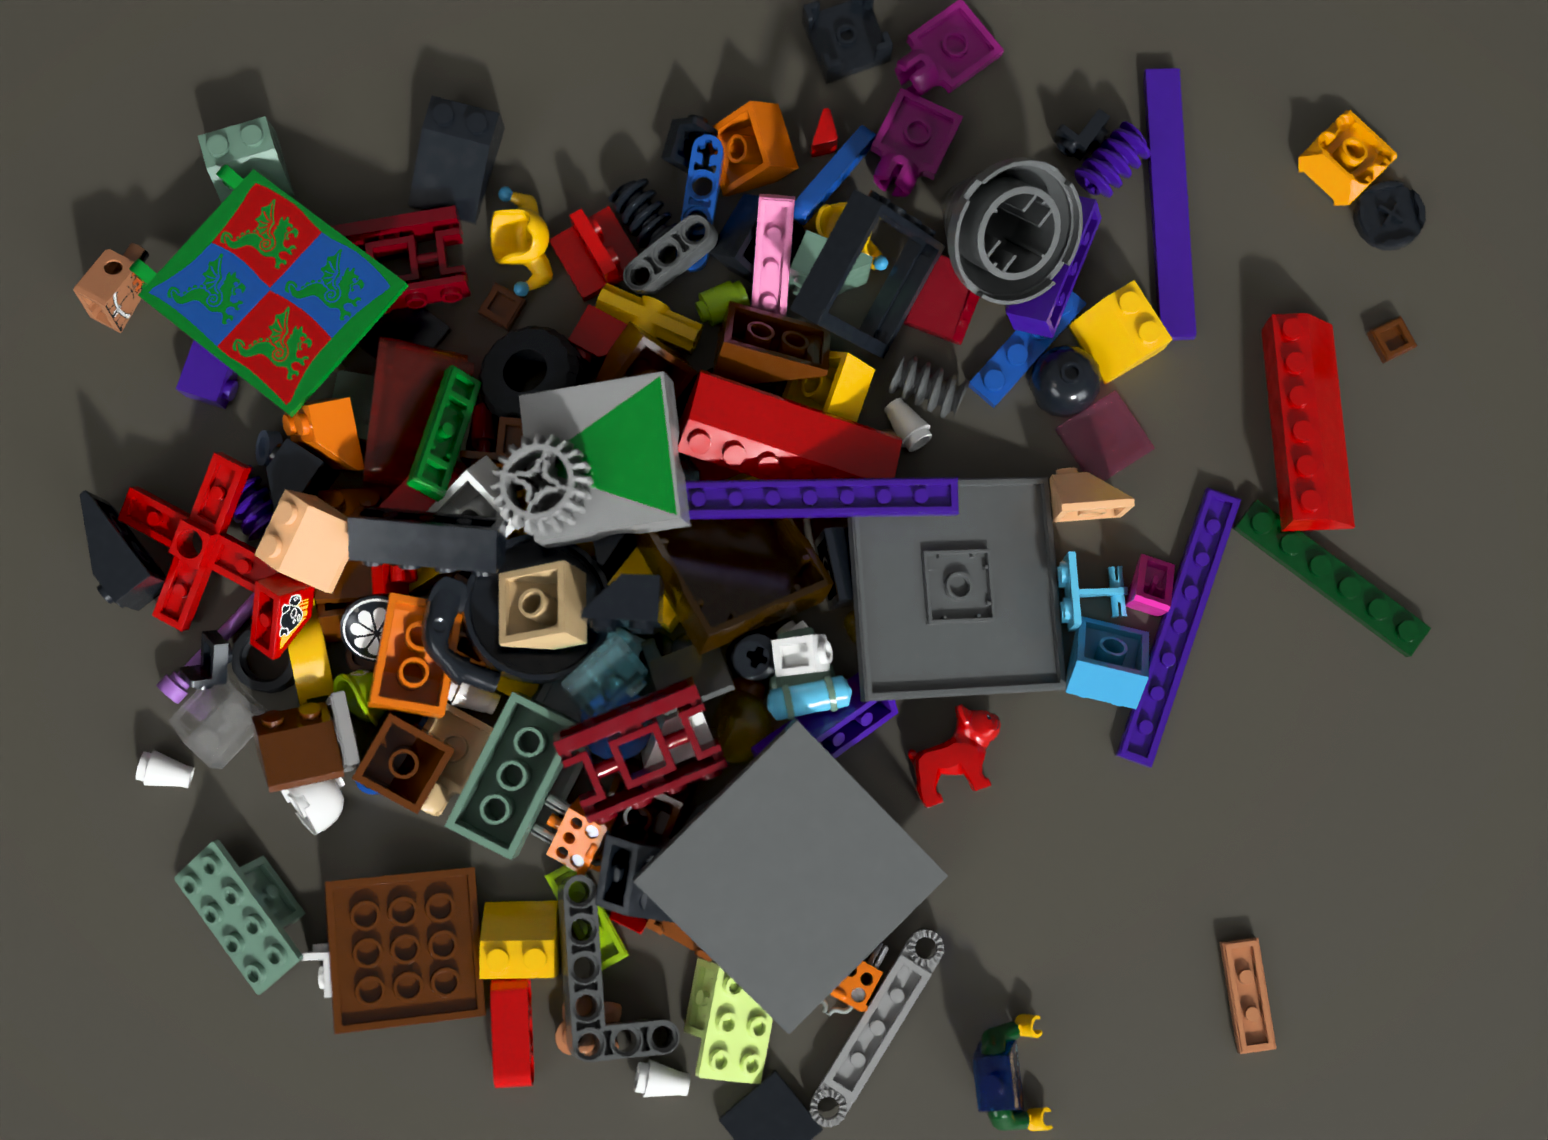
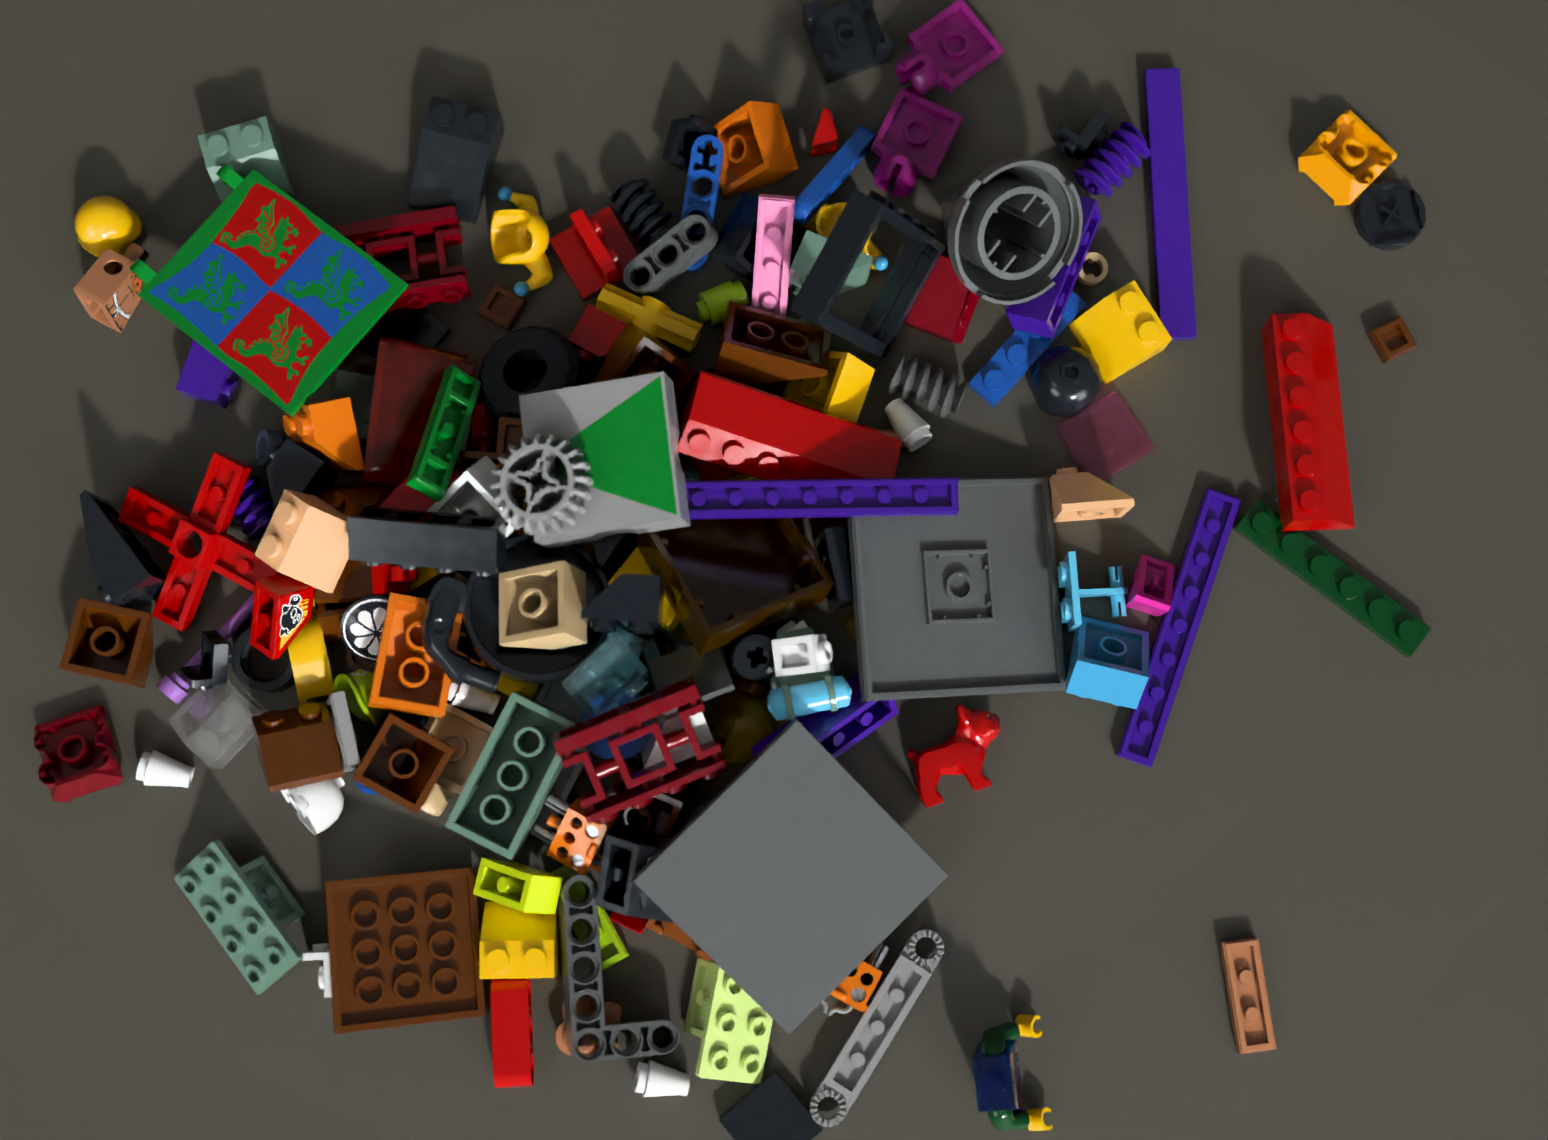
none -> dark red slope [33,705,123,803]
none -> reddish brown slope [59,598,153,689]
none -> yellow helmet [74,195,142,257]
none -> neon yellow brick [473,858,563,914]
none -> tan bush [1077,252,1108,286]

